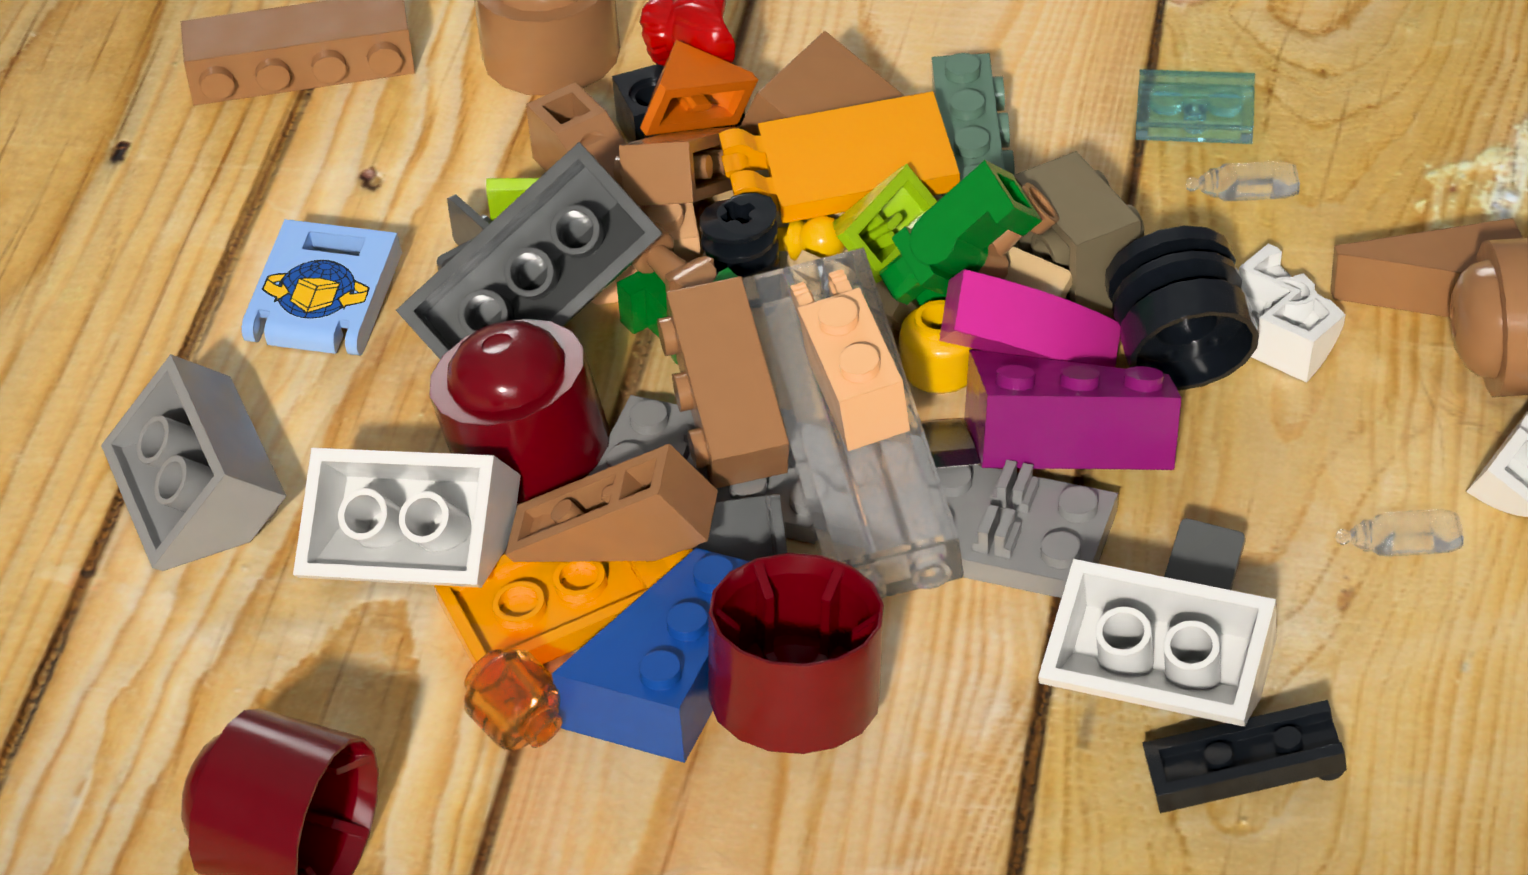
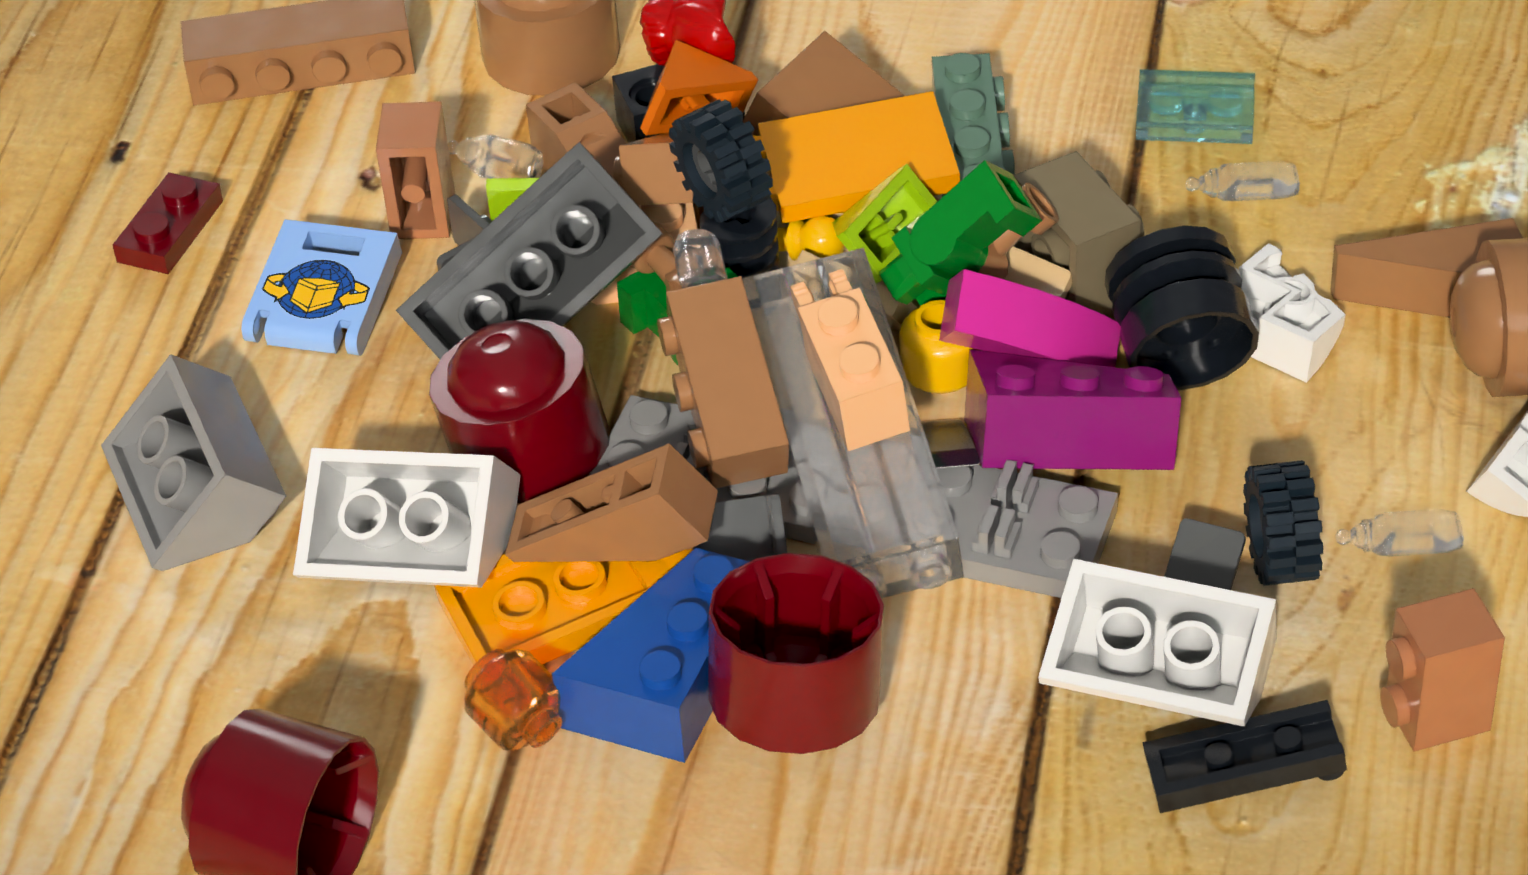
none -> dark red plate [113,172,223,274]
none -> nougat brick [376,102,455,239]
none -> clear piece [448,134,543,179]
none -> black bush [669,99,773,223]
none -> clear piece [673,229,728,289]
none -> black bush [1243,460,1323,586]
none -> nougat brick [1380,588,1505,752]

